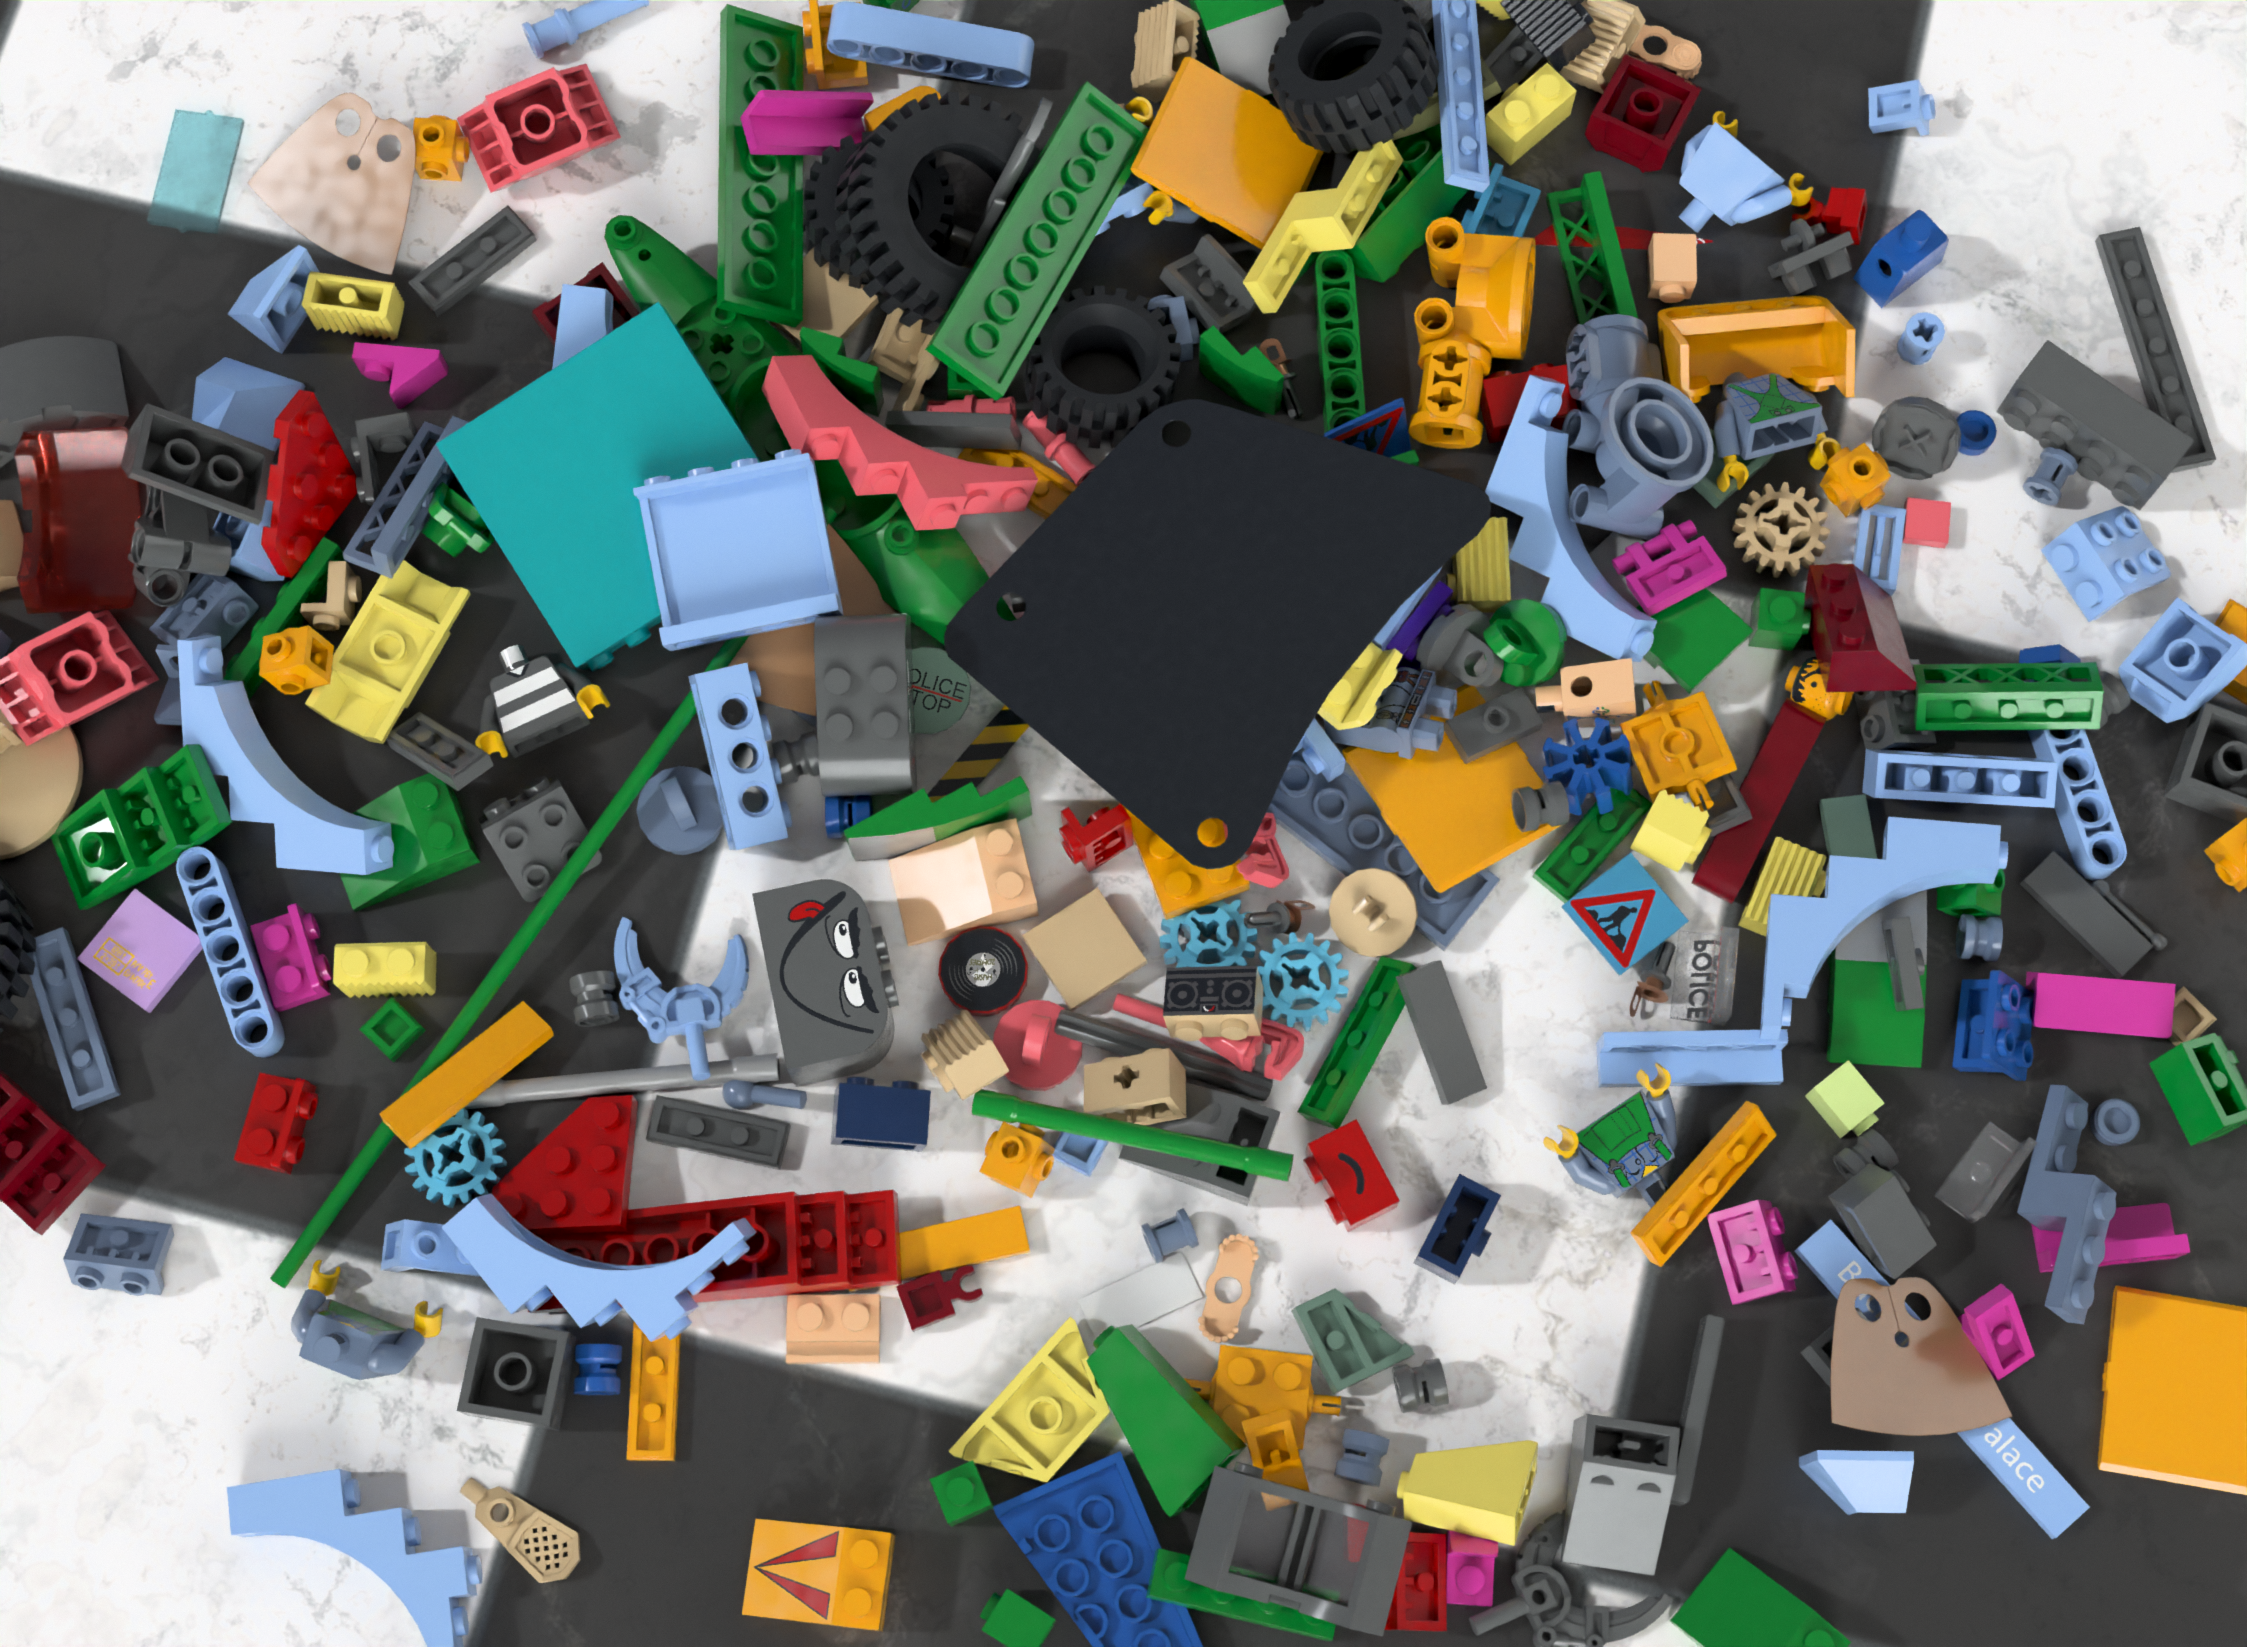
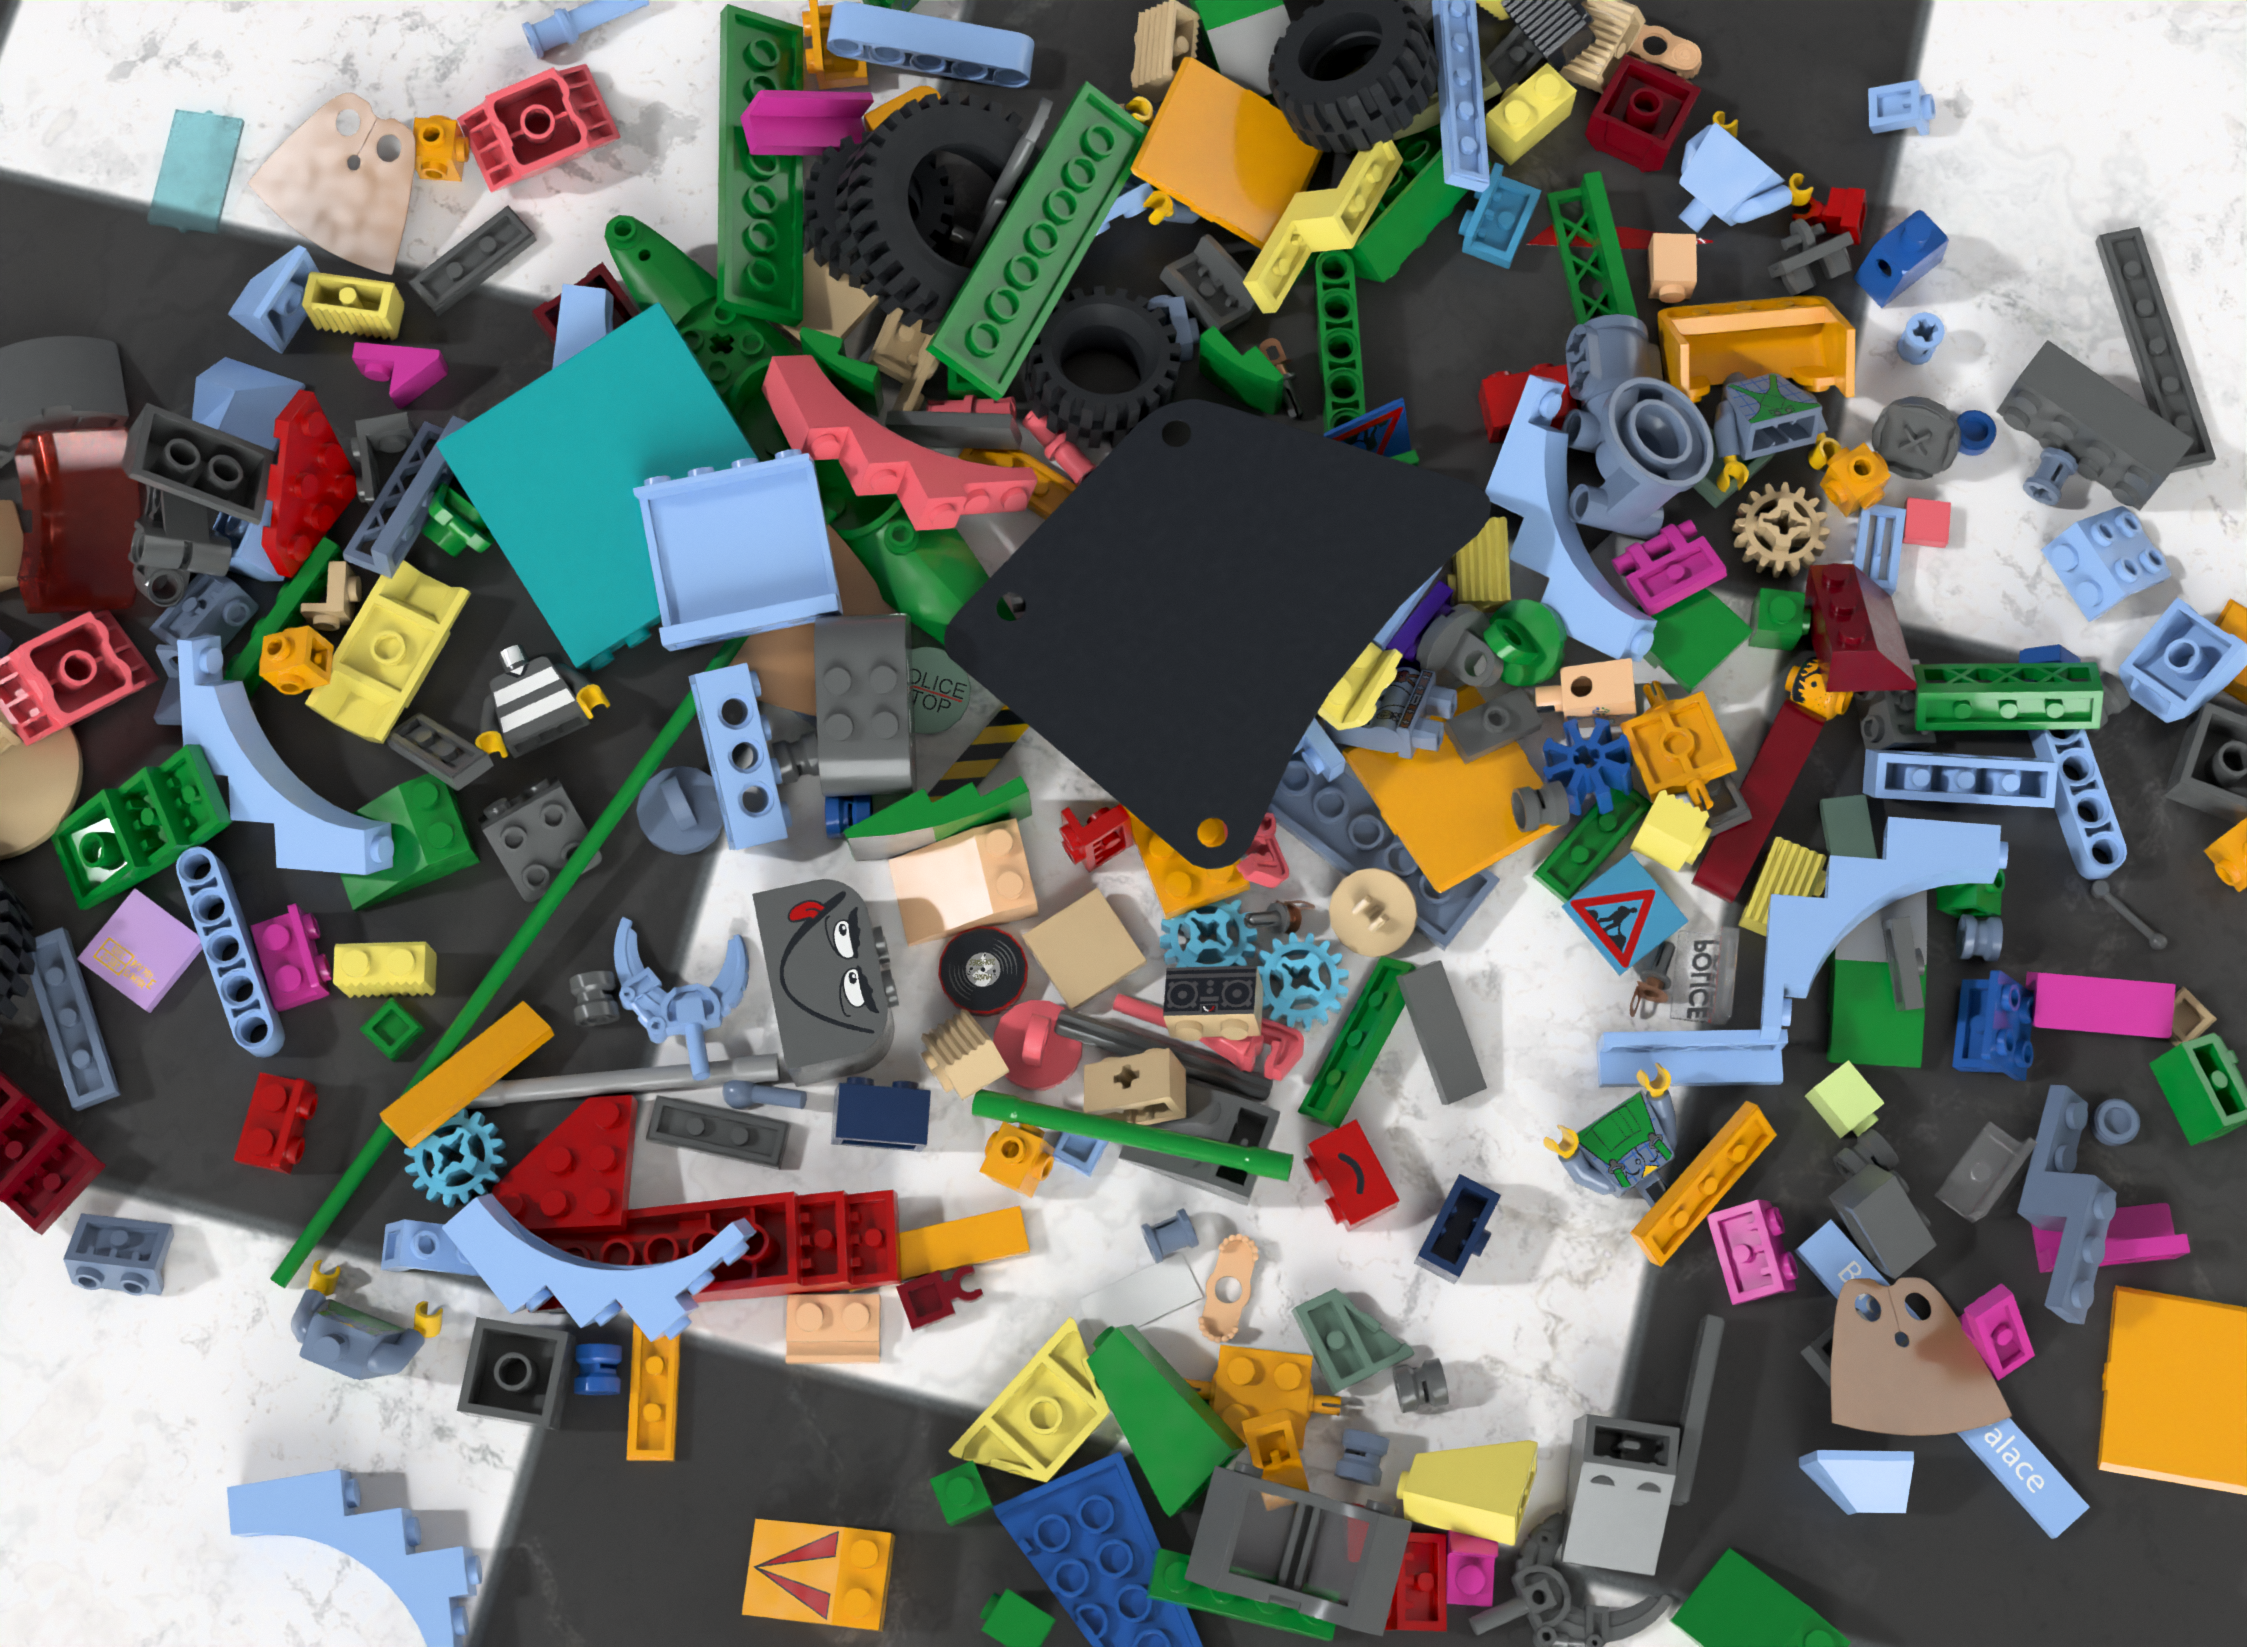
tan piece [460,1477,581,1584] -> none
light orange piece [1408,217,1536,449] -> none
dark grey tile [2019,851,2153,979] -> none

